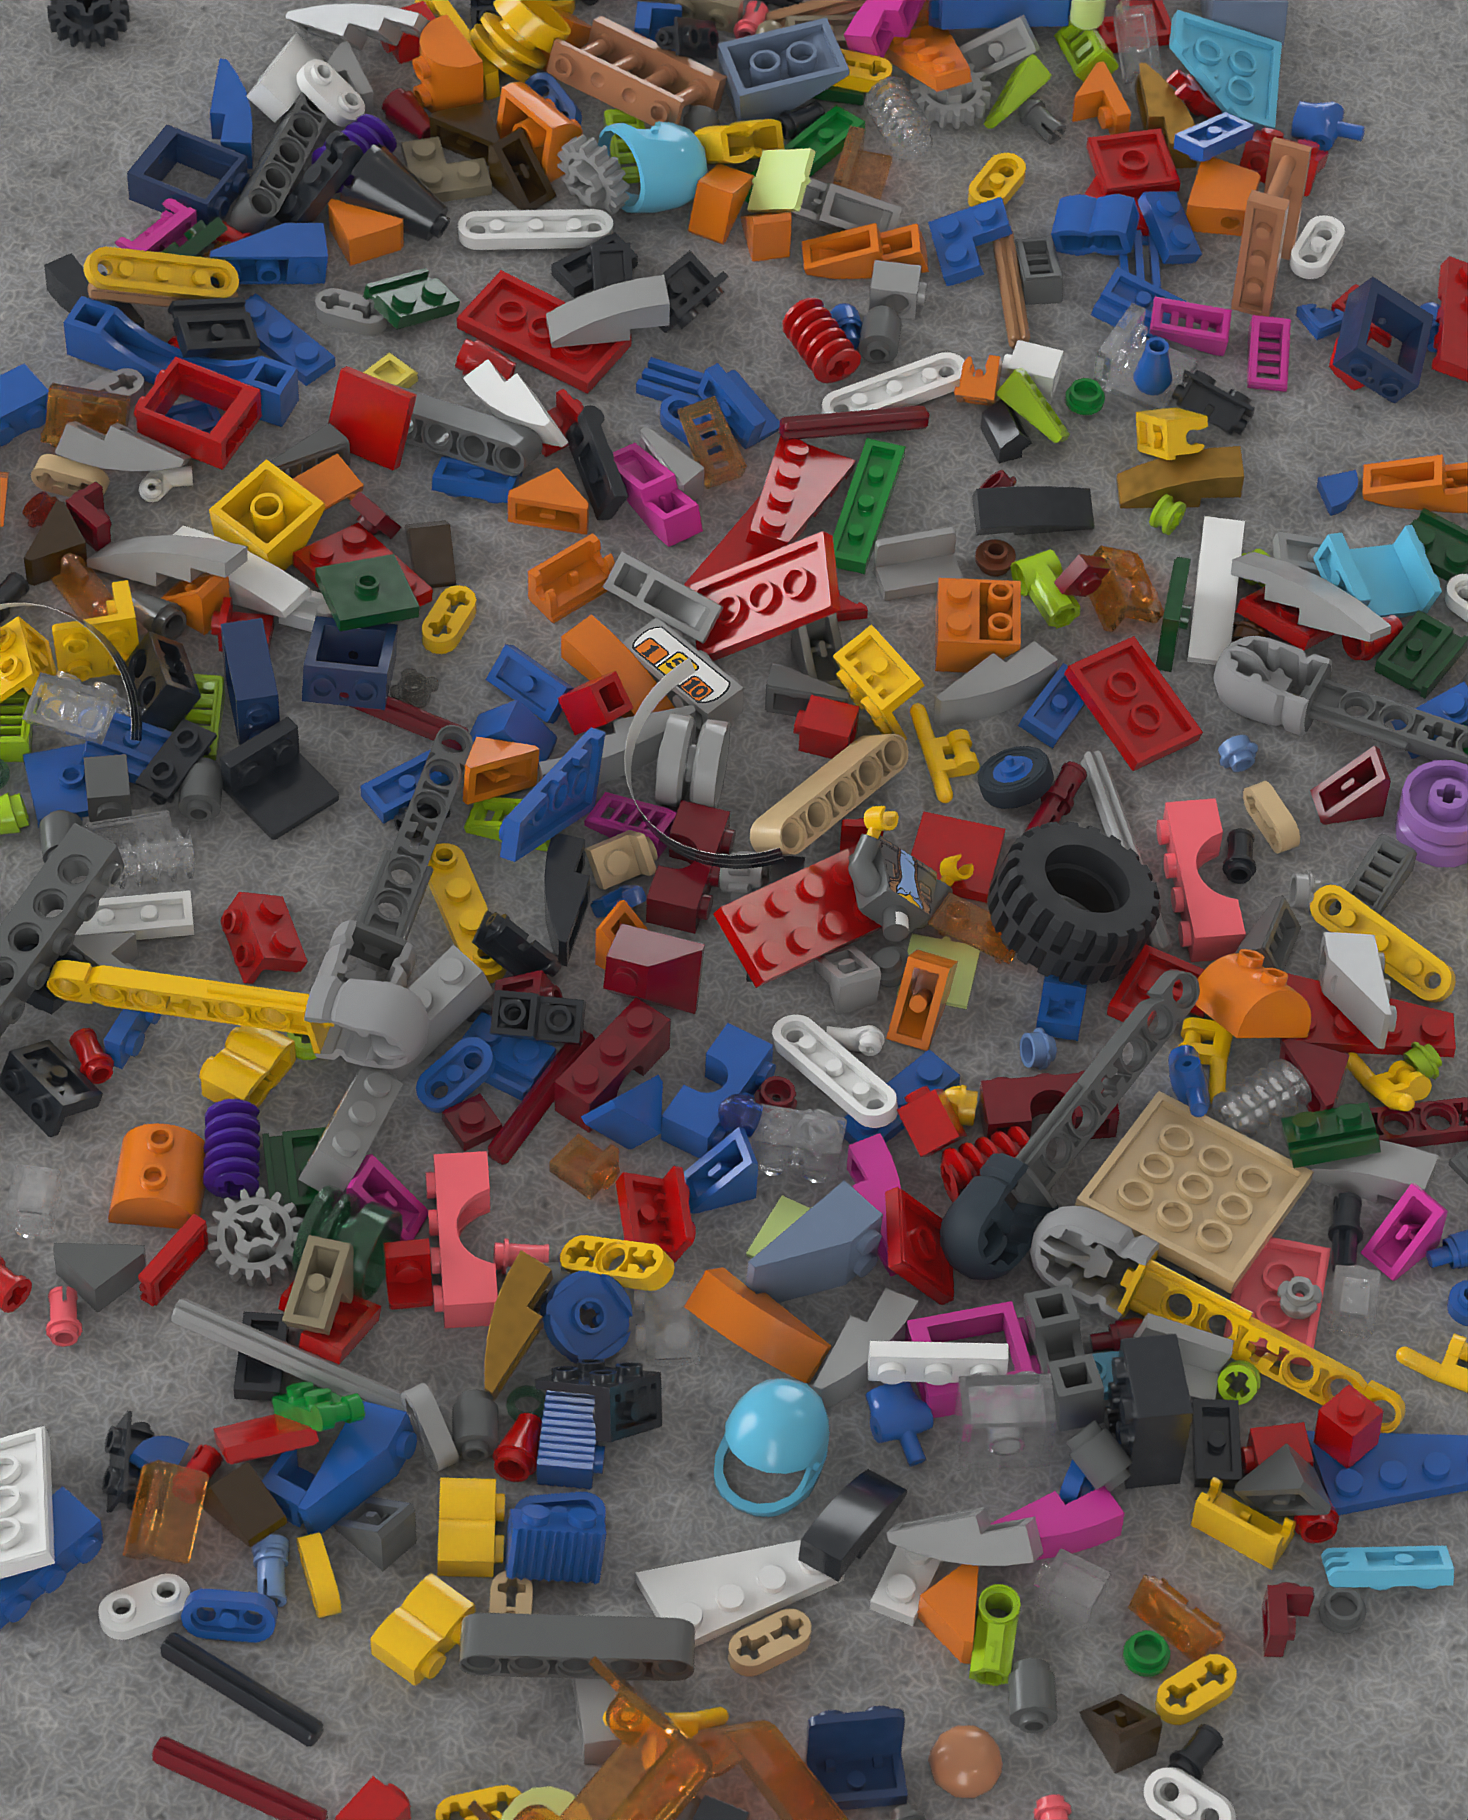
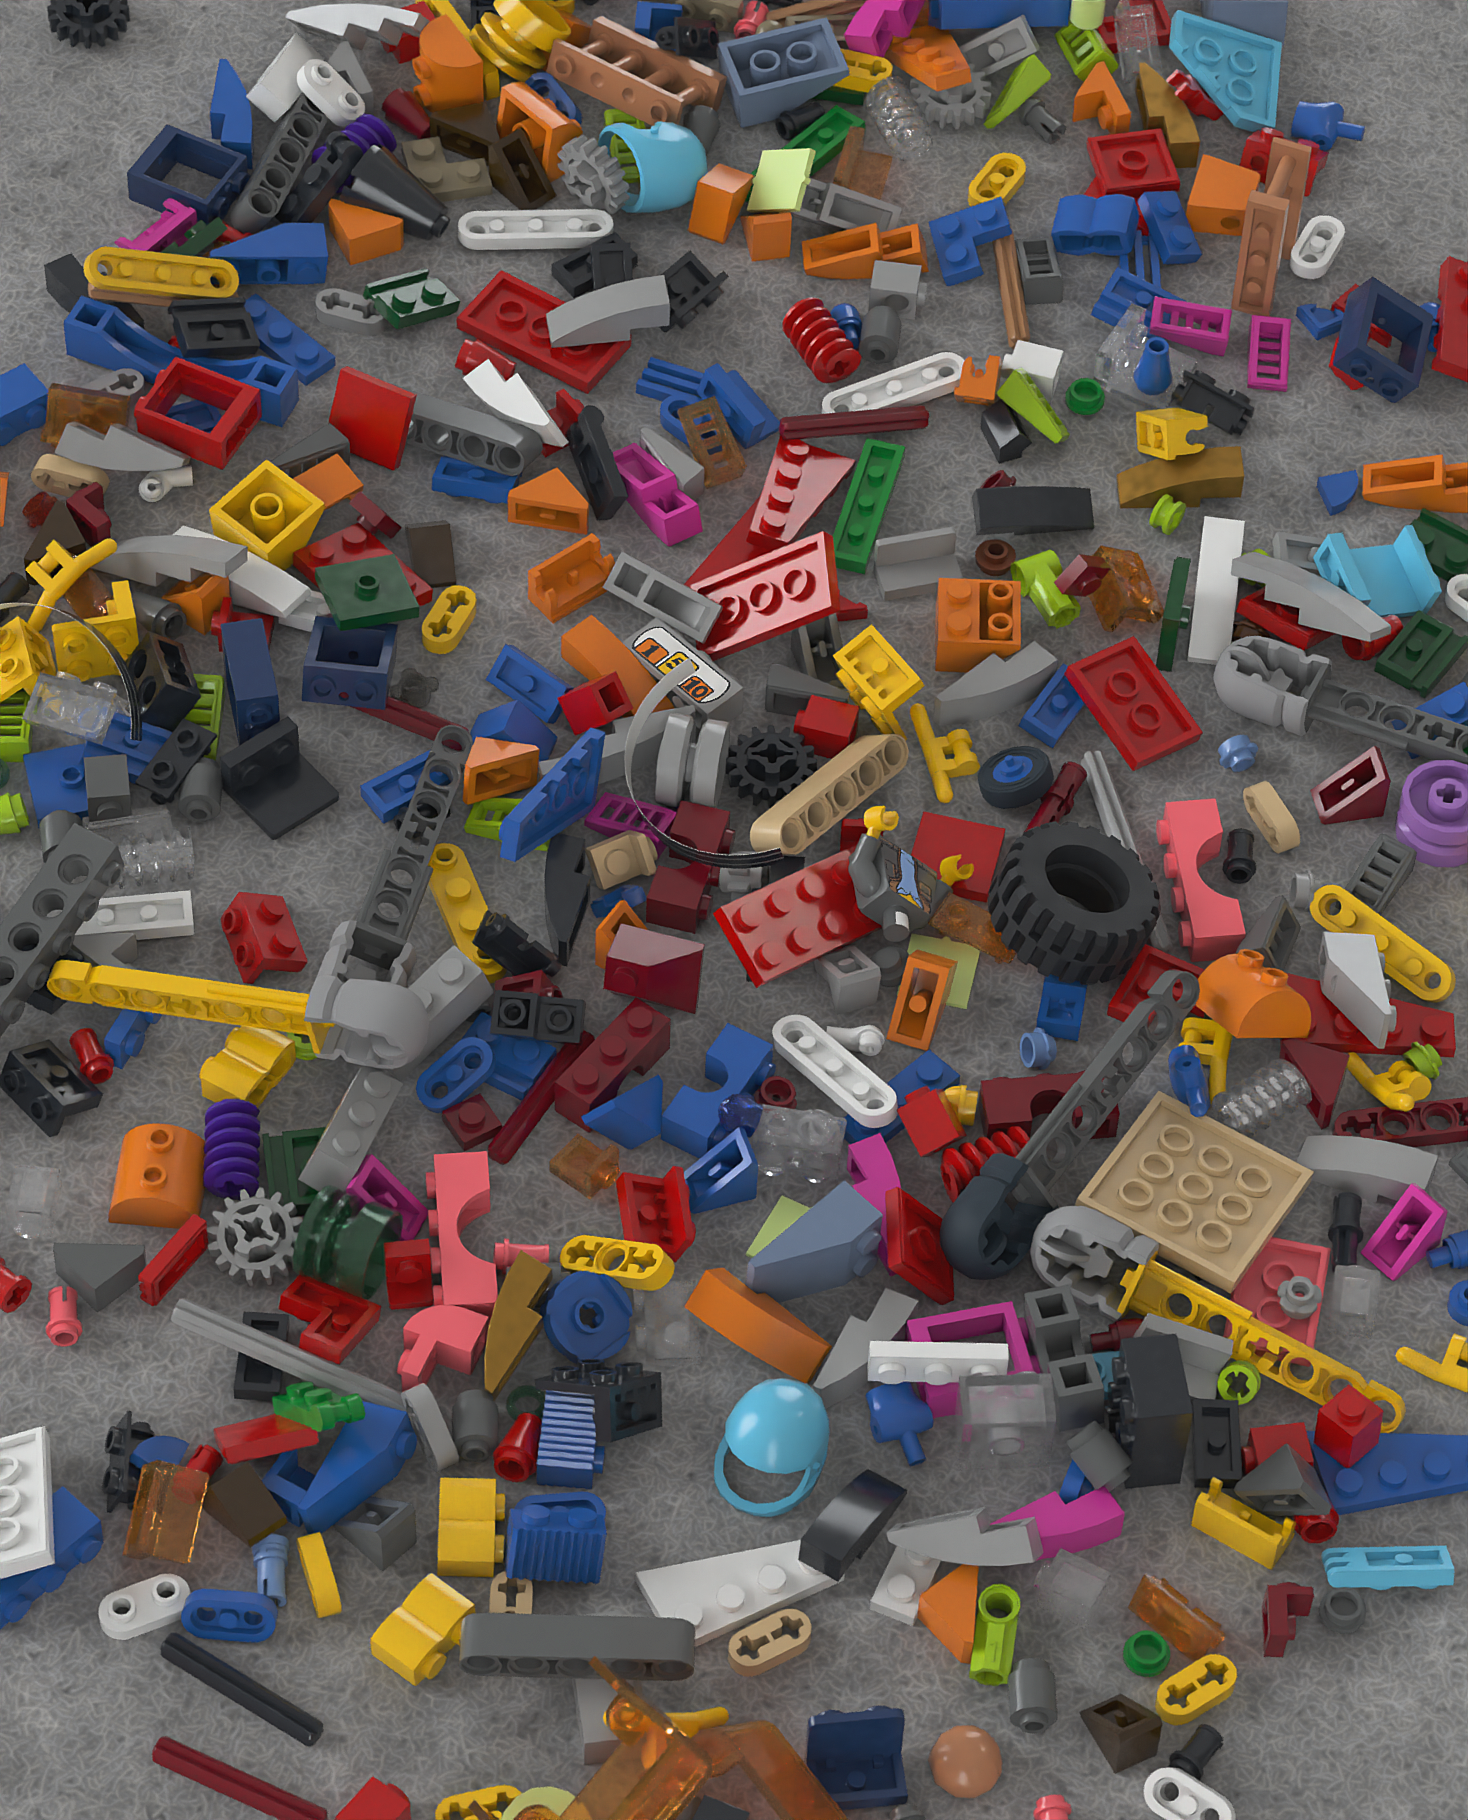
dark tan slope [282,1235,353,1335] -> none
light yellow tile [363,352,418,389] -> none
yellow brick [694,119,785,165] -> none
blue plate [1174,112,1254,162] -> none
dark green plate [1281,1102,1381,1168] -> none
none -> yellow piece [26,538,117,632]
none -> coral brick [397,1305,489,1392]
none -> black gear [726,725,817,808]

